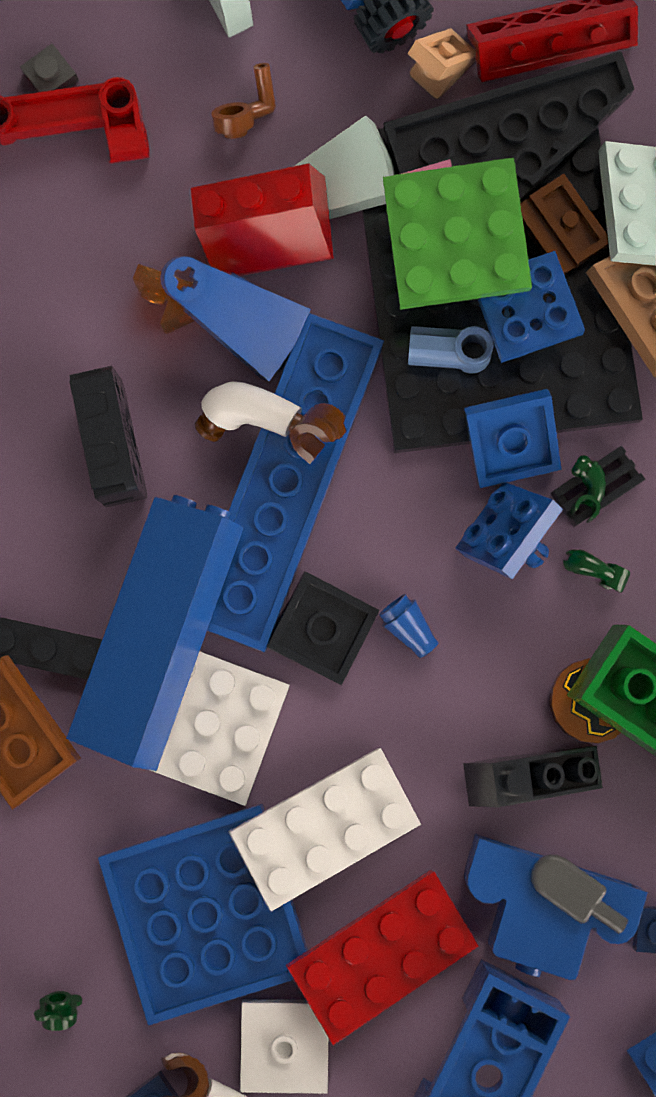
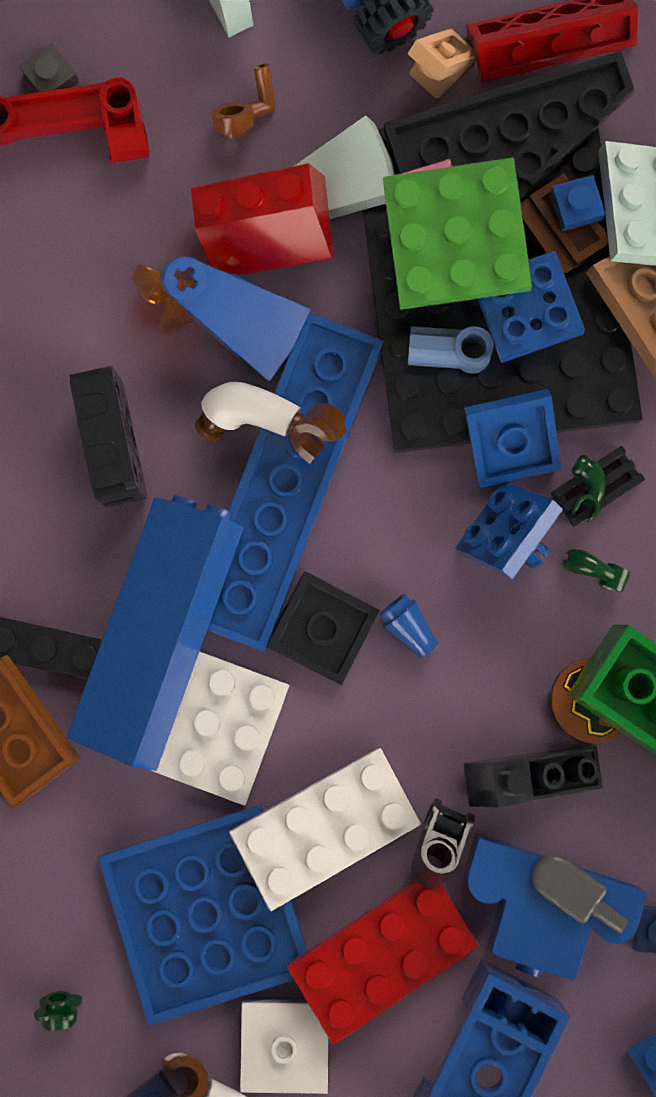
none -> black piece [411,797,475,888]
none -> blue plate [549,175,606,231]

